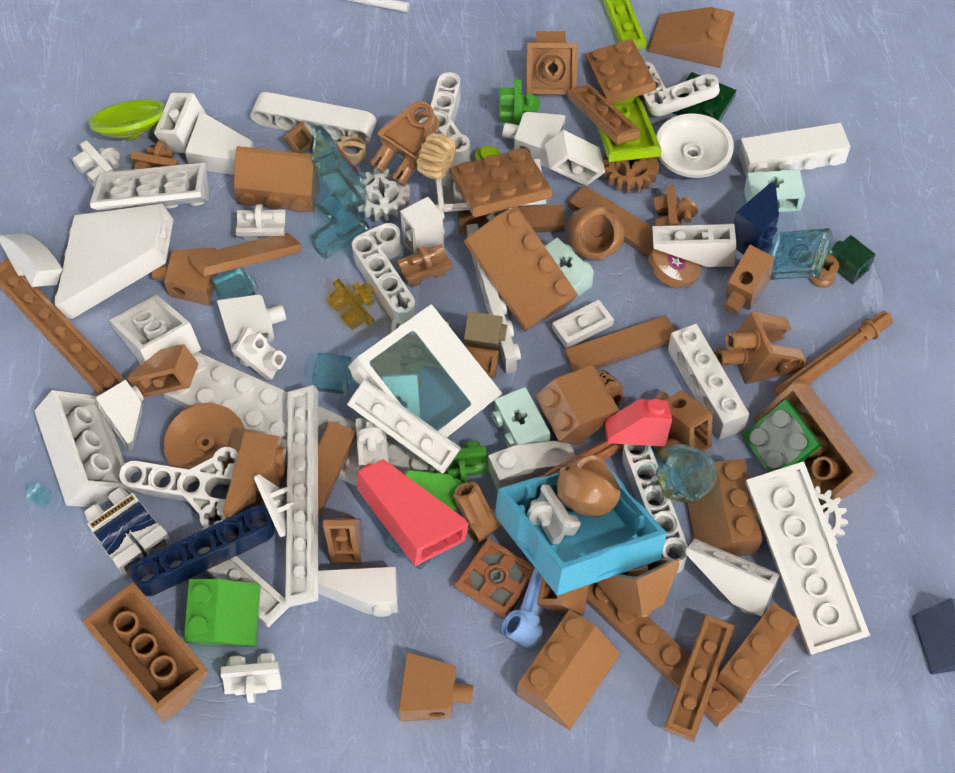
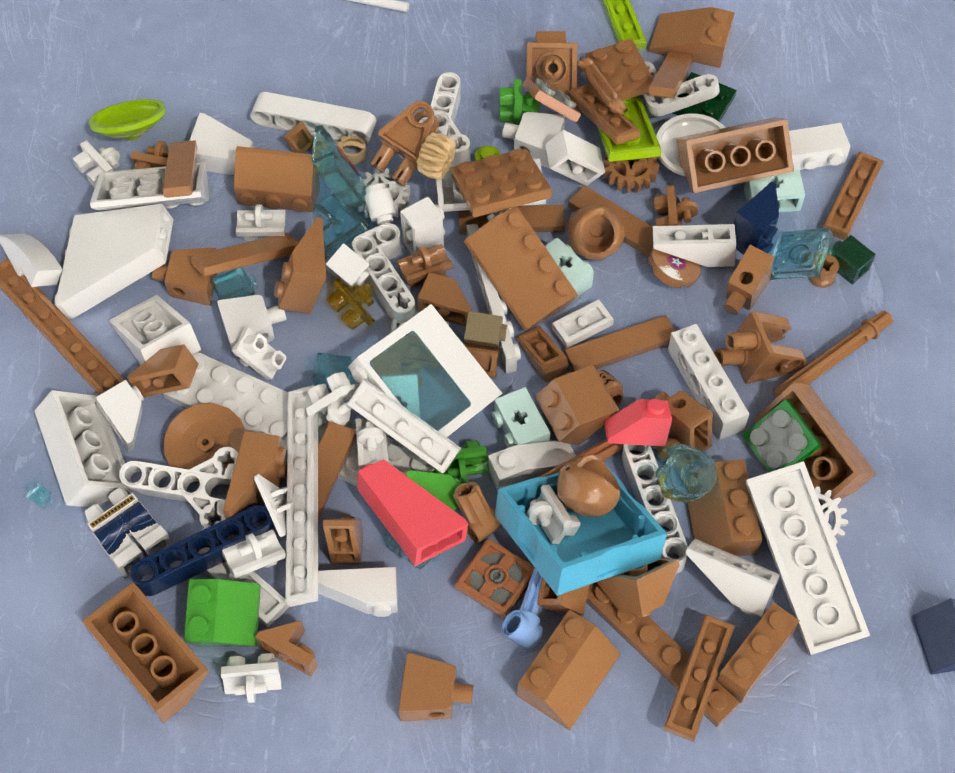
white brick [154,93,206,153] -> none
none -> medium nougat tile [163,140,197,198]
none -> white hips [222,530,286,579]
none -> medium nougat slope [255,621,318,677]
none -> medium nougat slope [274,217,326,314]
none -> white hips [306,372,360,425]
none -> white slope [326,243,370,288]
none -> white brick [364,183,397,225]
none -> medium nougat slope [418,272,471,327]
none -> medium nougat slope [516,326,569,382]
none -> piece [523,76,581,122]
none -> medium nougat wheel [577,57,627,115]
none -> medium nougat tile [649,52,693,98]
none -> medium nougat slope [676,117,794,193]
none -> medium nougat tile [821,152,884,241]

